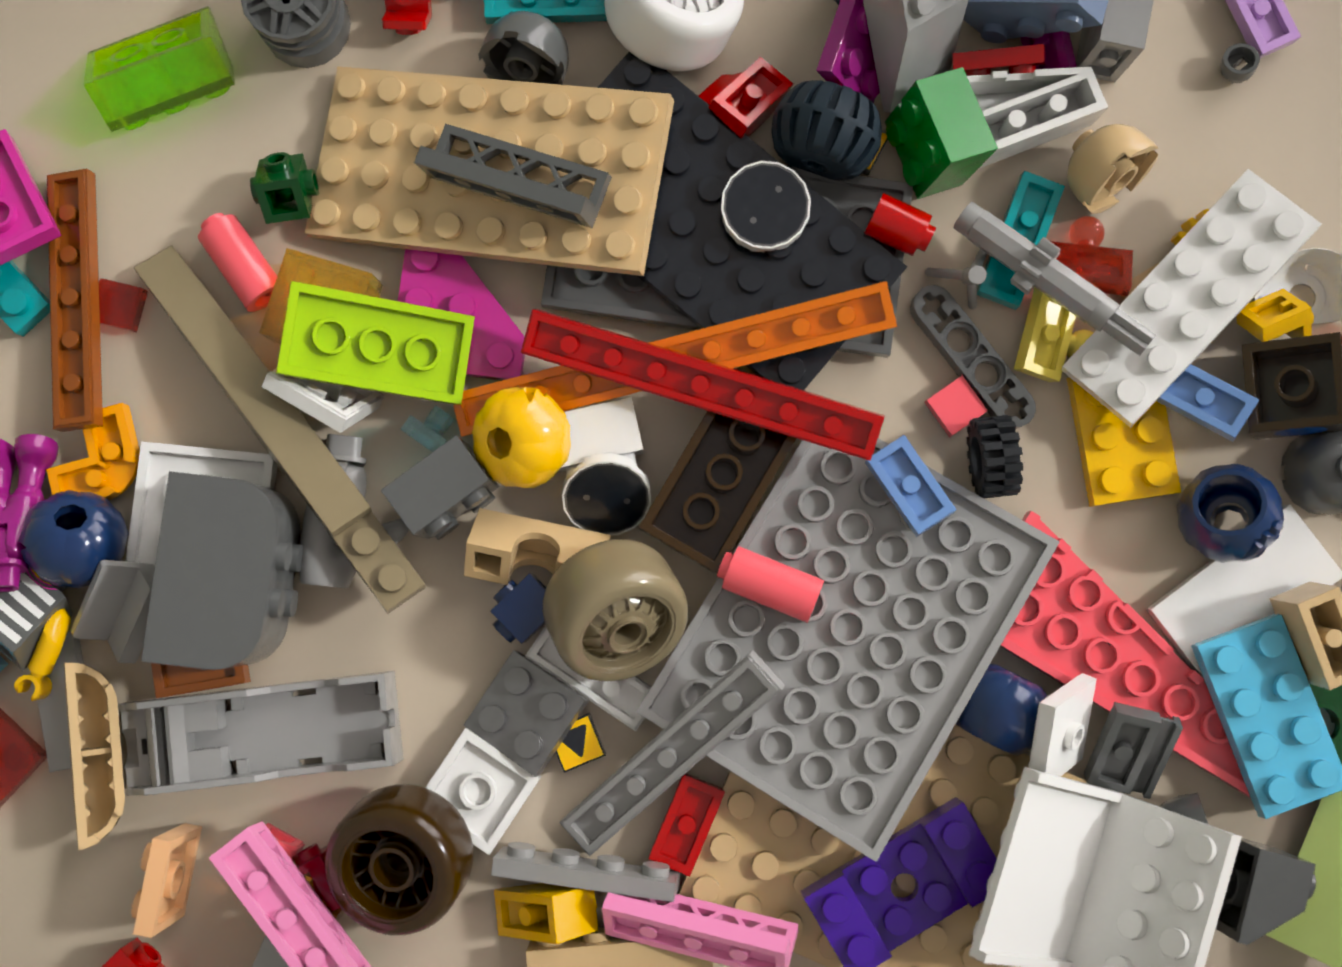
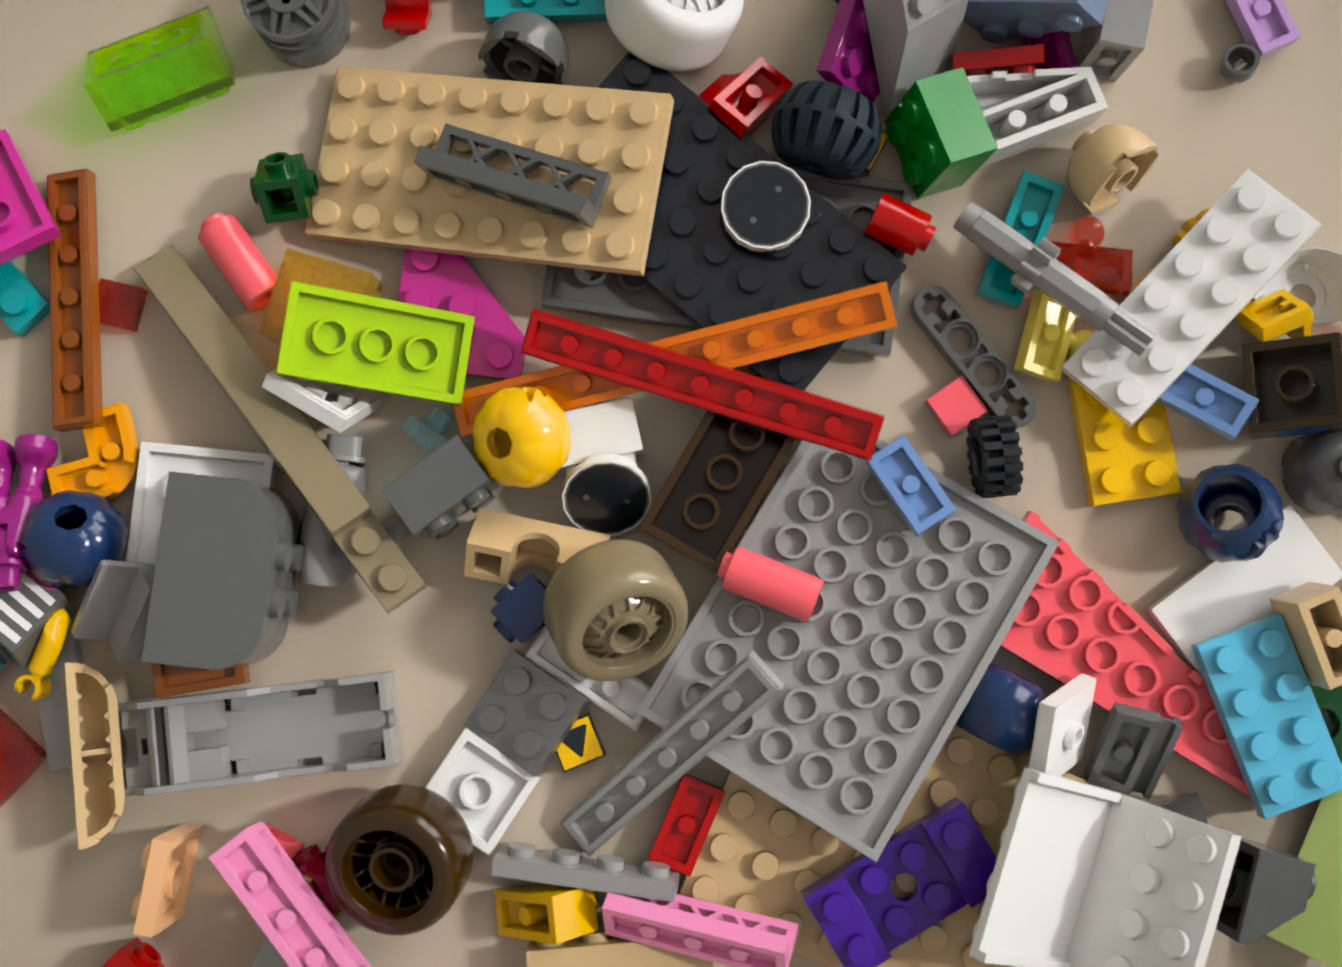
light grey plant [925,249,987,310] -> none

